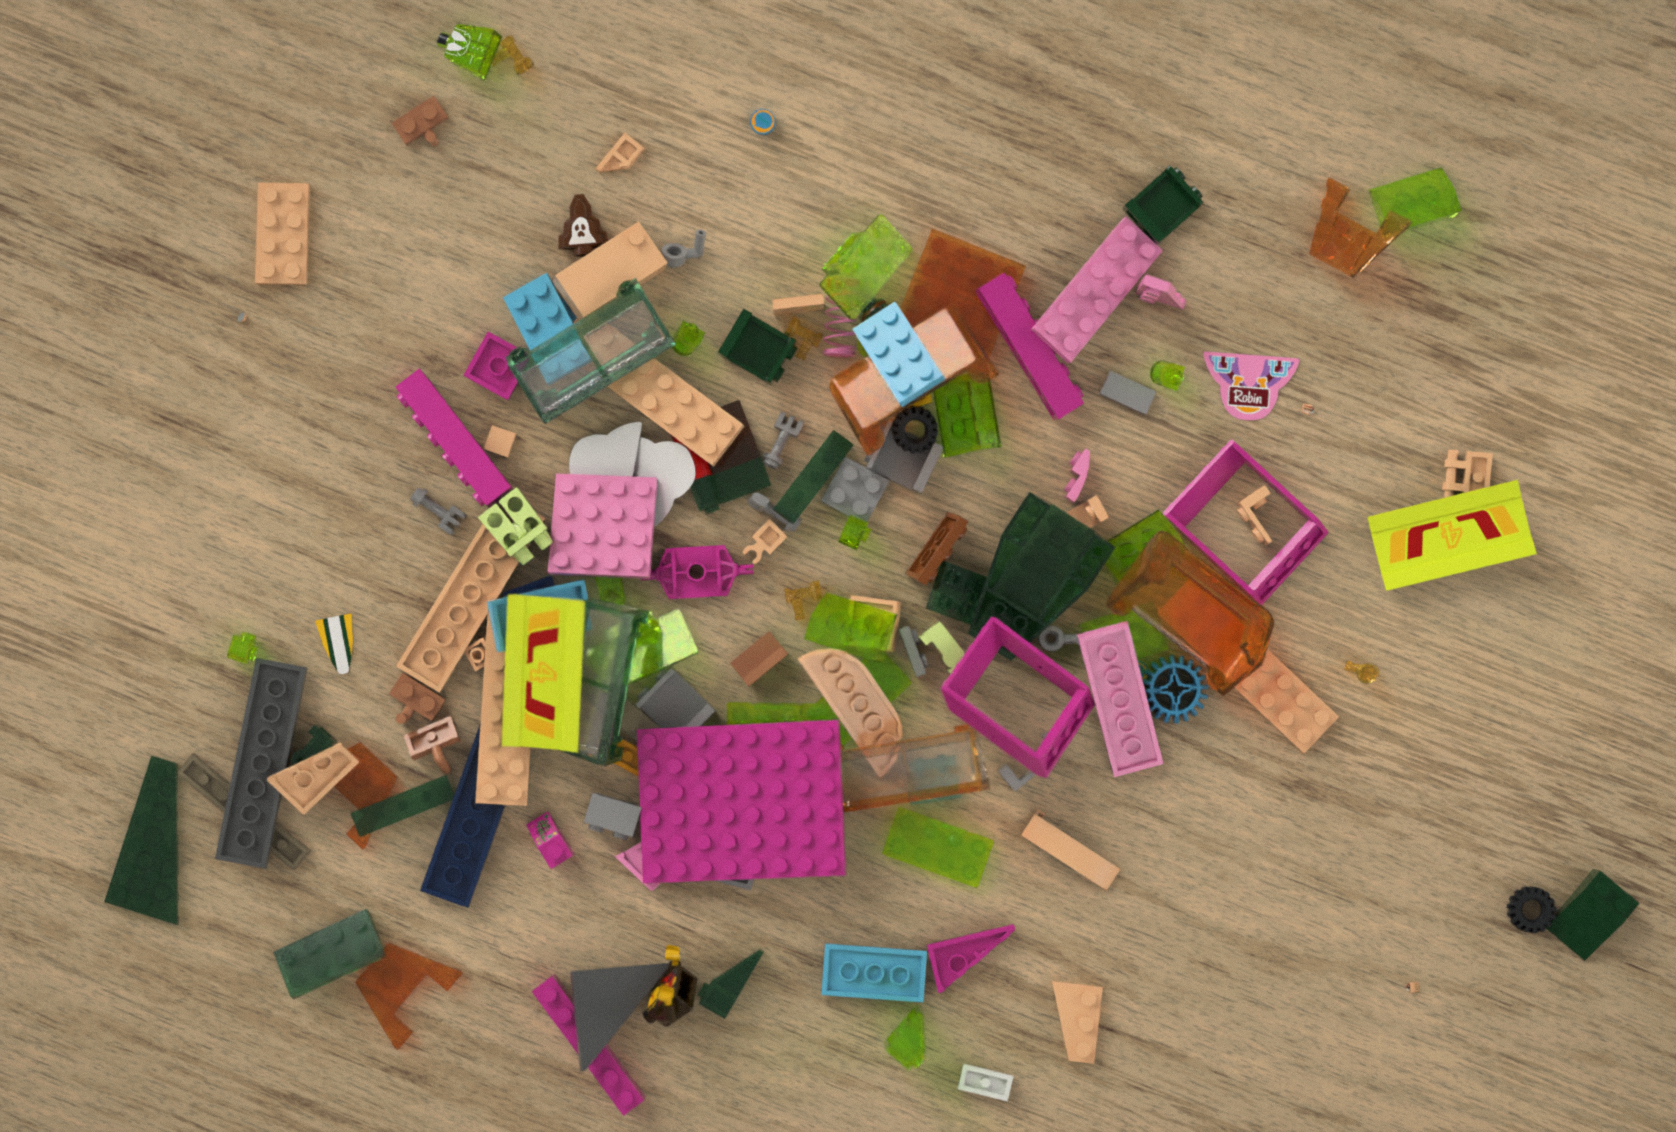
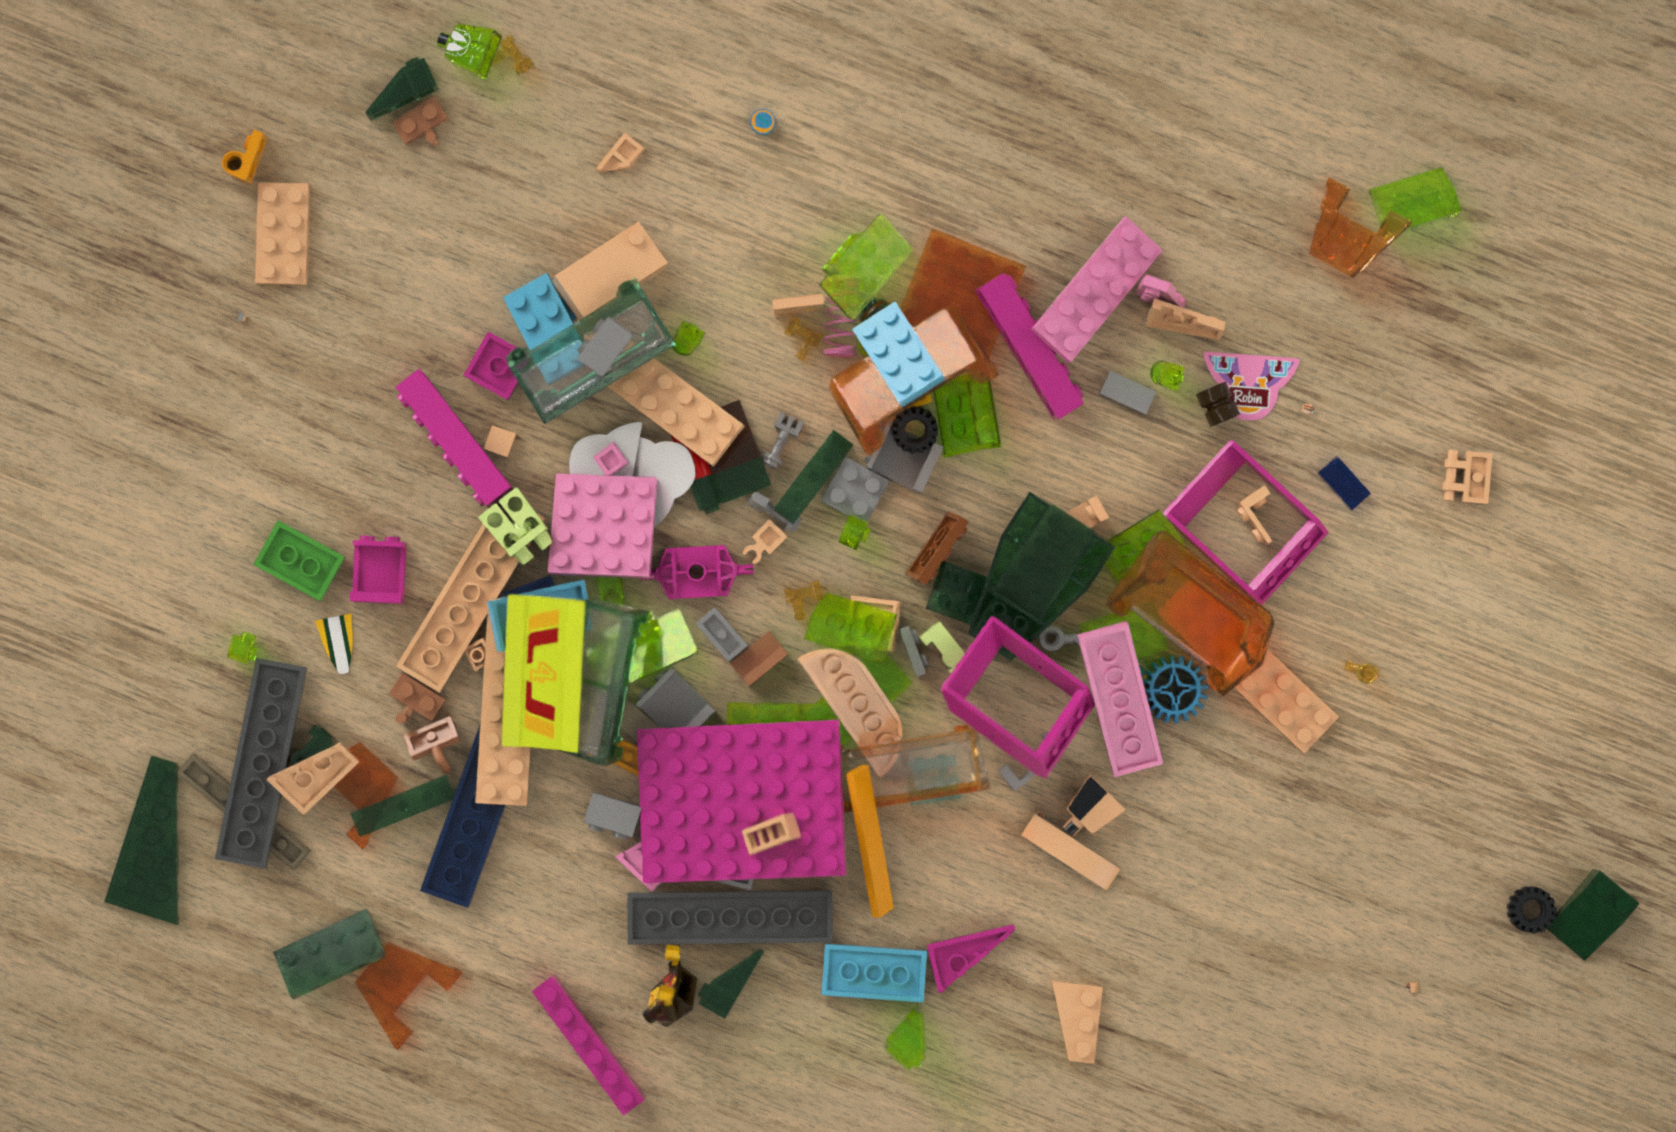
light grey hinge [410,487,467,536] -> none
dark pink slope [527,811,575,869] -> none
reddish brown rock [558,194,608,257] -> none
dark grey tile [570,963,669,1072] -> none
light grey plate [661,230,706,268] -> none
dark green panel [718,308,798,385] -> none
clear neon green bracket [882,807,994,888] -> none
white plate [957,1063,1014,1101] -> none
bright pink slope [1064,449,1090,503] -> none
dark green panel [1123,165,1204,245] -> none
neon yellow hinge [1367,480,1537,591] -> none
none -> light orange plate [222,130,268,185]
none -> bright green plate [253,520,346,602]
none -> dark pink panel [350,536,407,604]
none -> clear green slope [365,57,440,121]
none -> light grey brick [577,317,634,377]
none -> bright pink tile [593,442,629,476]
none -> dark grey plate [627,890,832,944]
none -> light grey plate [695,607,748,662]
none -> light nougat slope [742,813,801,855]
none -> light orange tile [846,764,894,918]
none -> torso [1062,775,1125,837]
none -> light nougat wing [1145,298,1225,340]
none -> dark brown wheel [1196,382,1240,427]
none -> clear blue tile [1317,456,1371,511]

